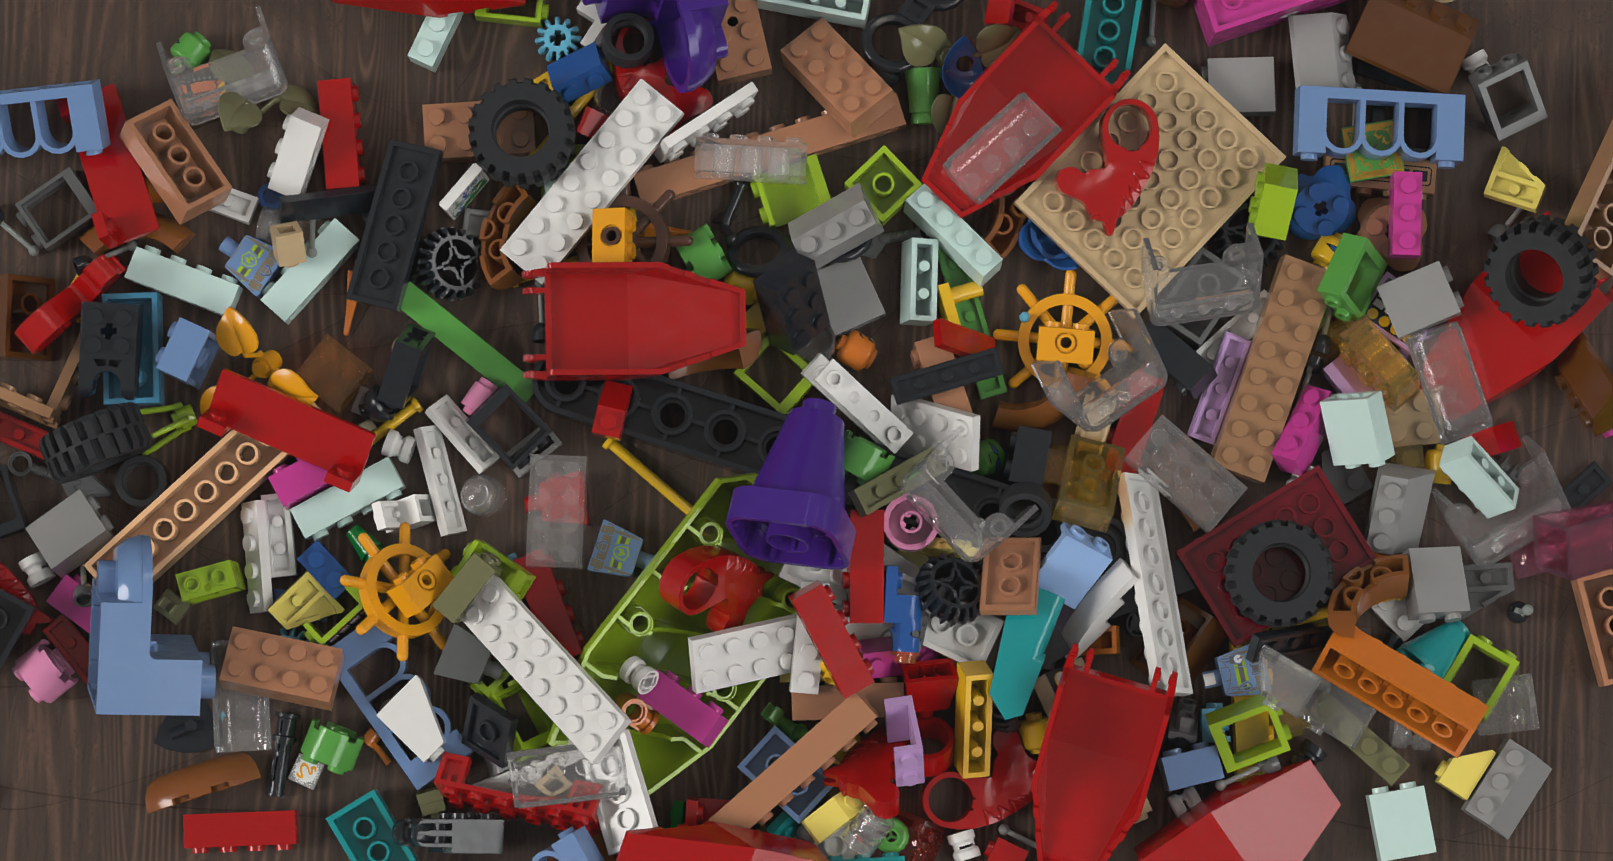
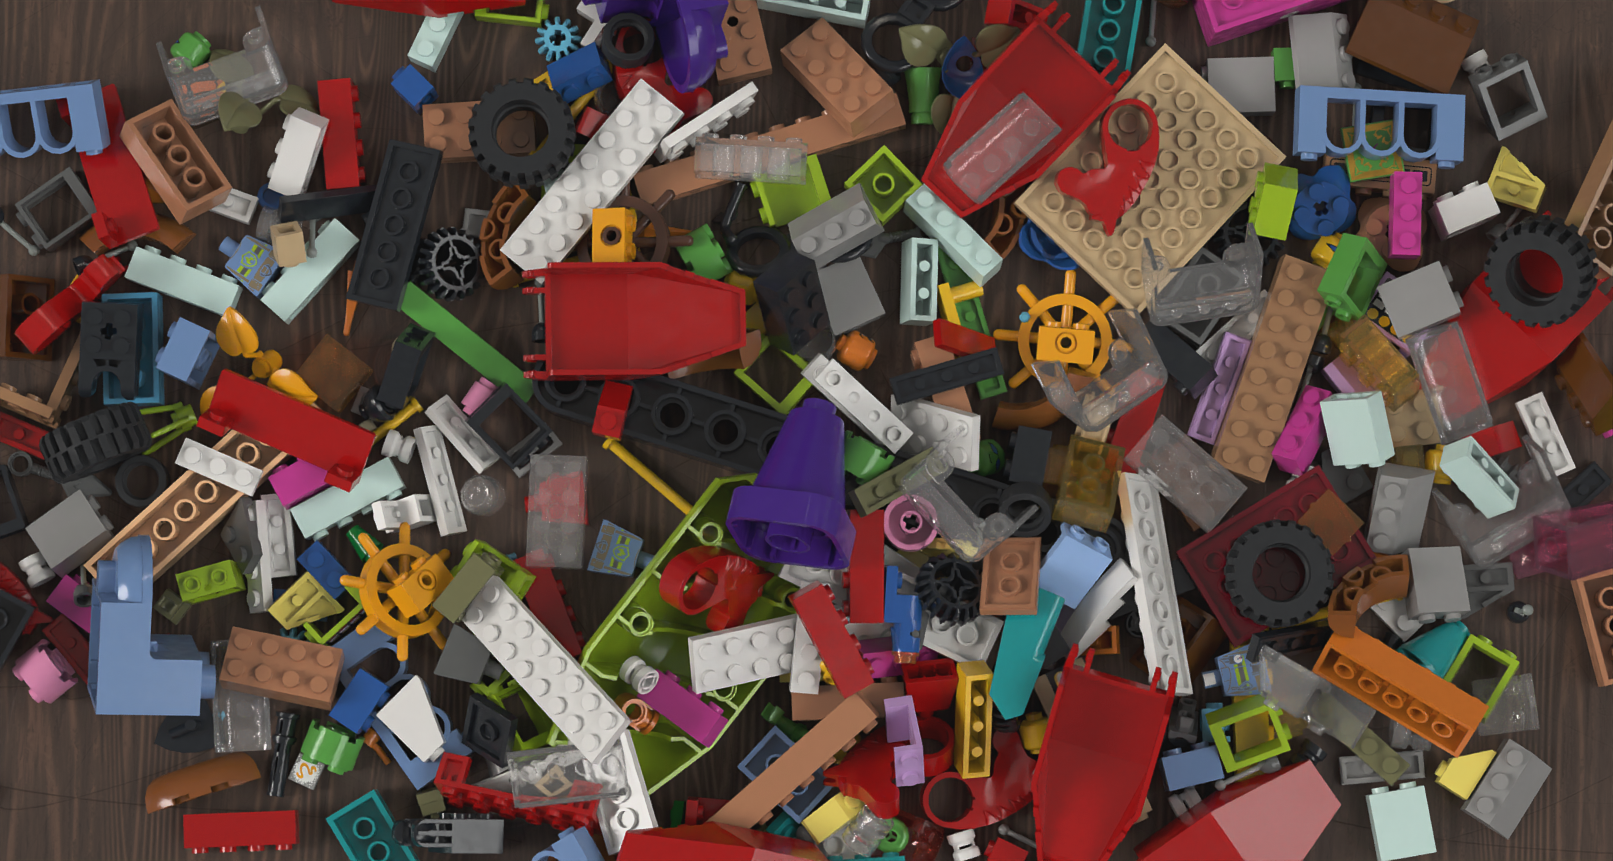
white tile [439,163,490,221] -> none
none -> white plate [175,438,264,497]
none -> dark grey wing [220,497,263,574]
none -> blue brick [329,668,391,734]
none -> blue brick [391,64,439,115]
none -> bright green brick [1271,47,1296,89]
none -> clear orange piece [1297,489,1364,556]
none -> light grey tile [1338,750,1425,785]
none -> white brick [1428,181,1501,241]
none -> white plate [1515,392,1576,479]

